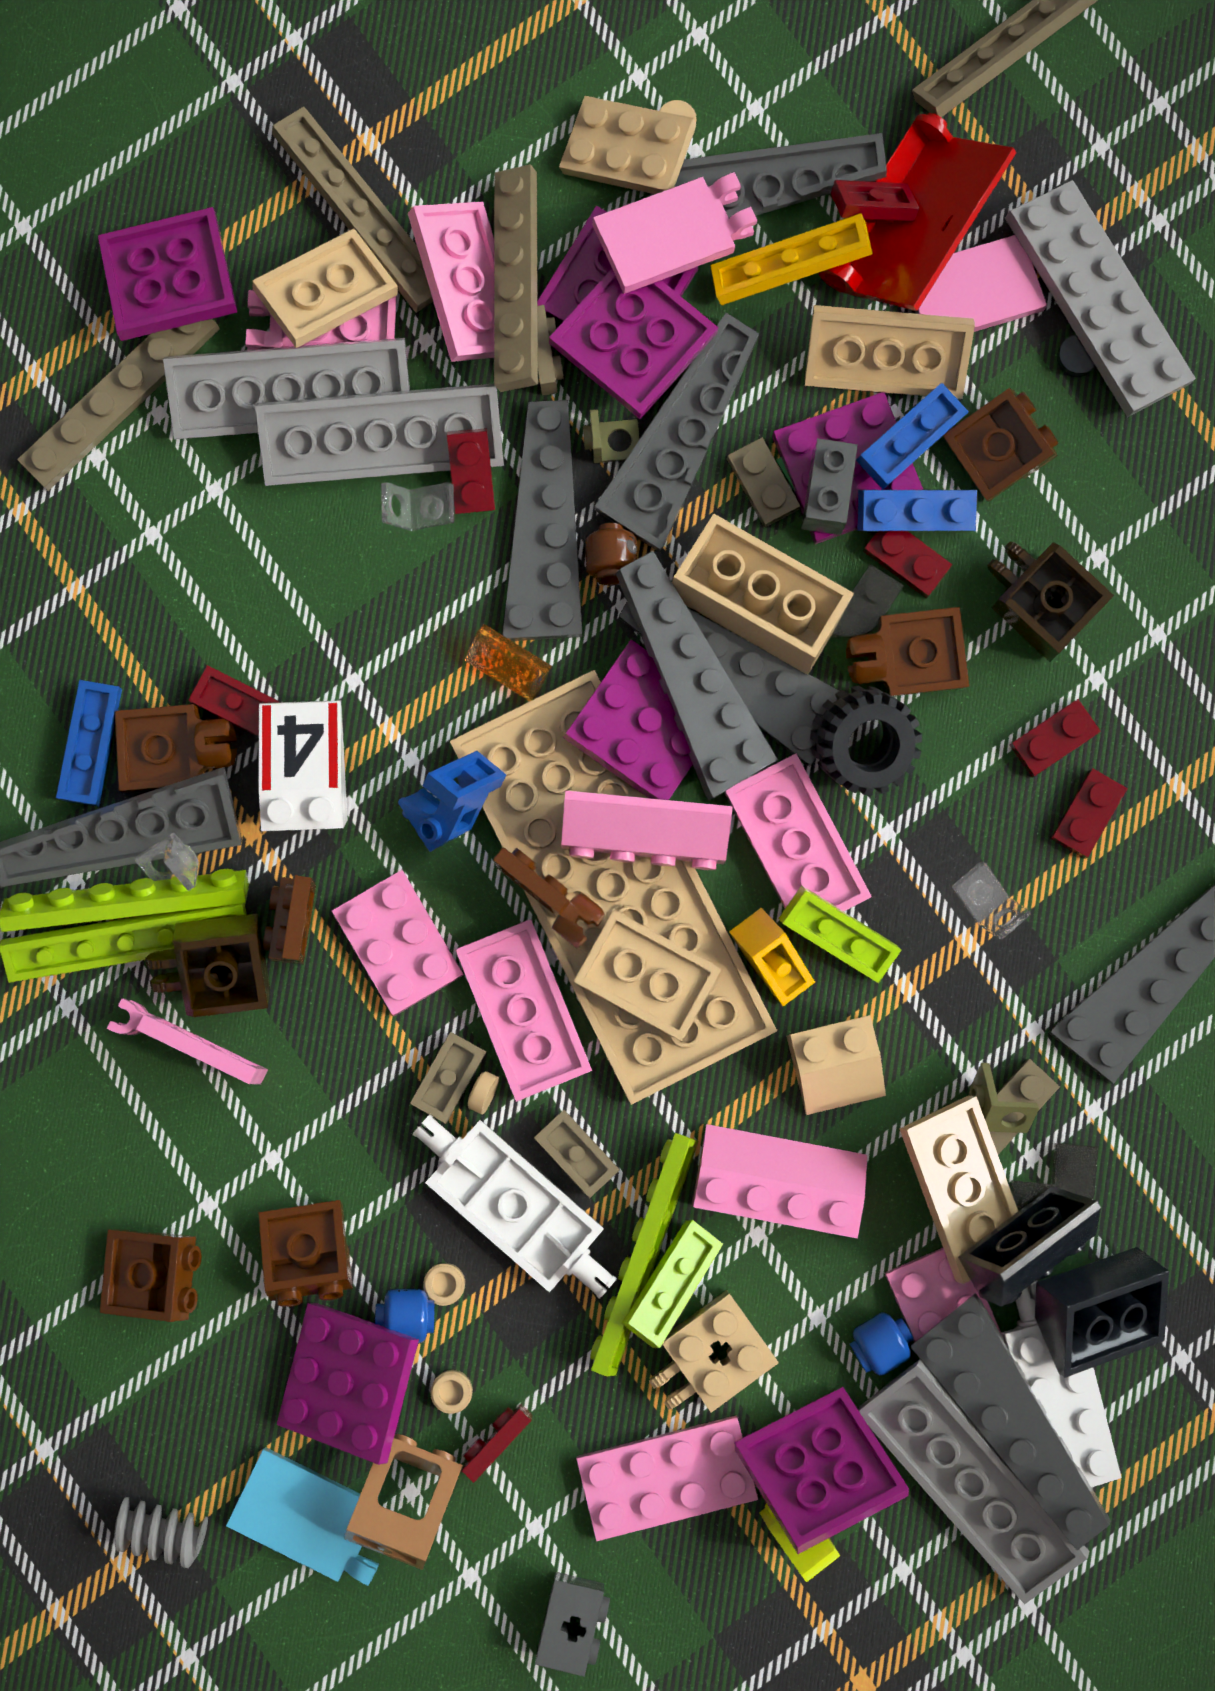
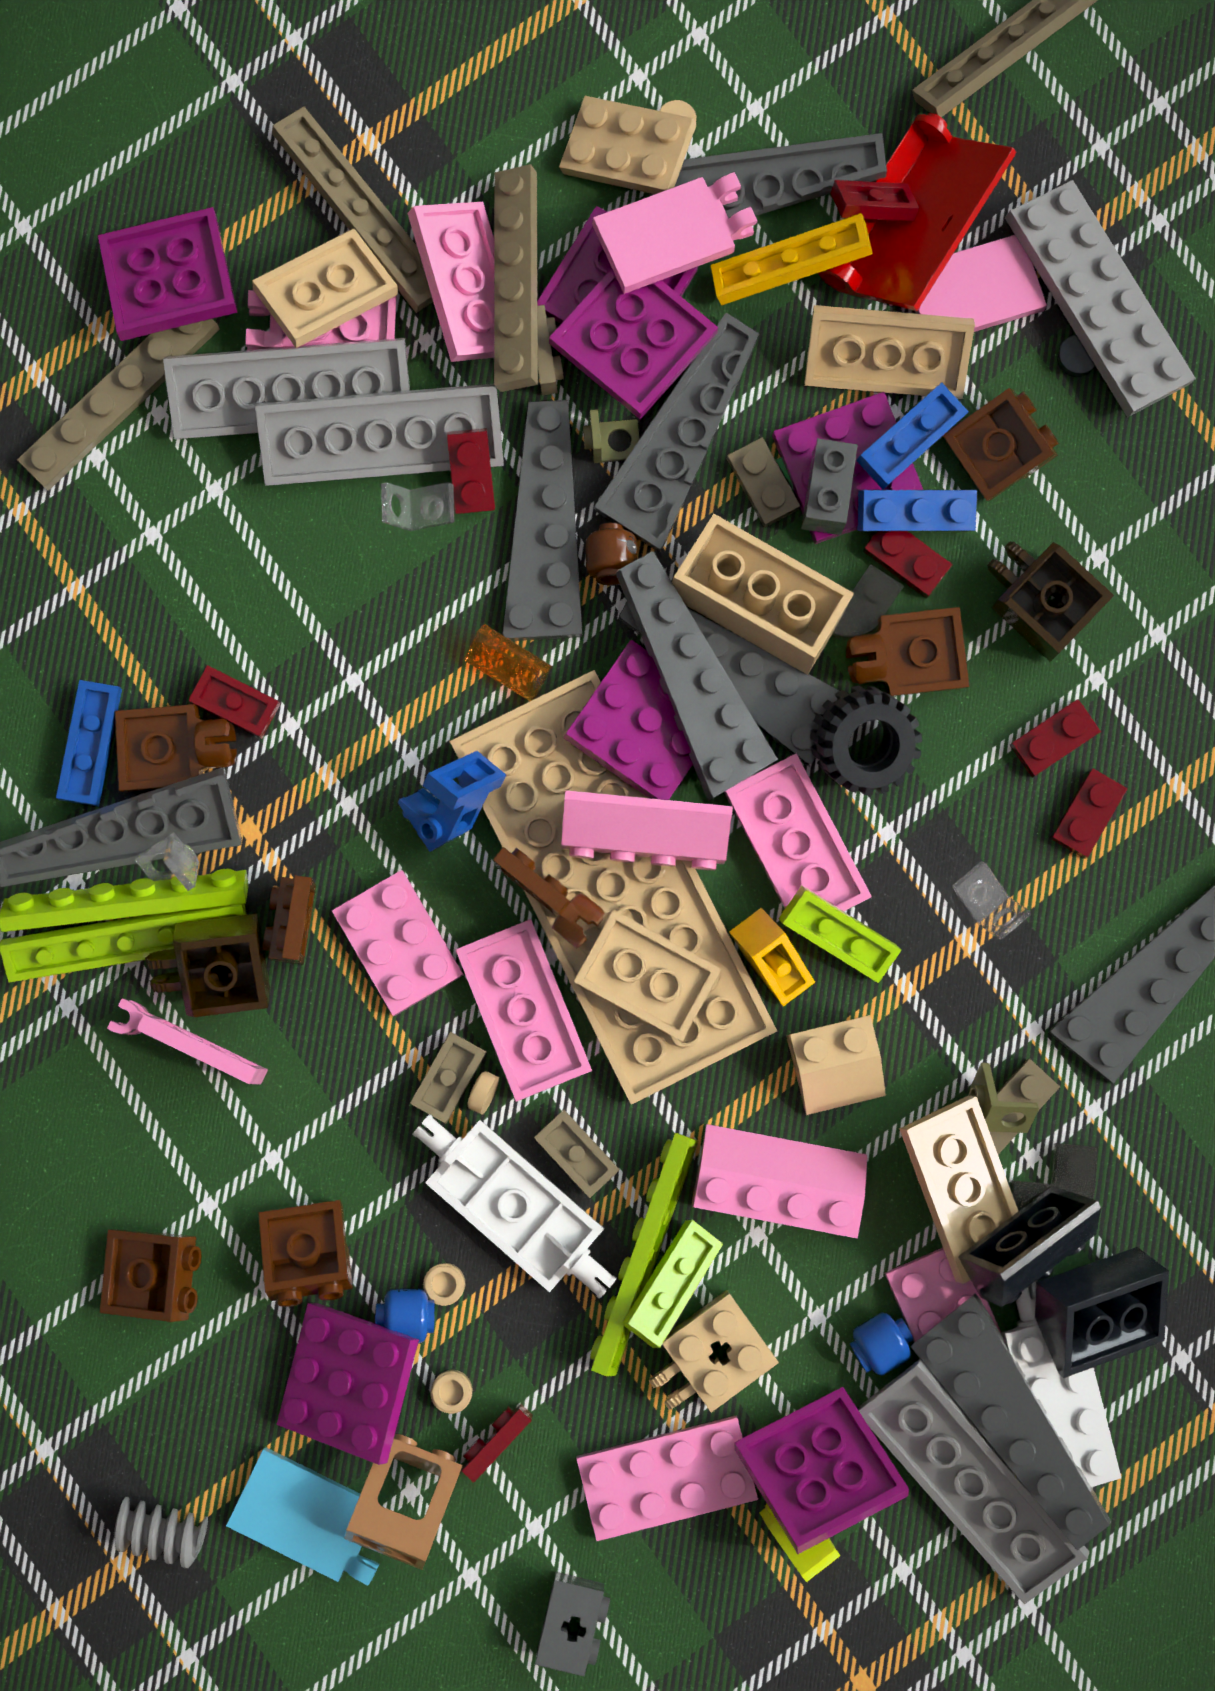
white slope [259,700,348,831] -> none

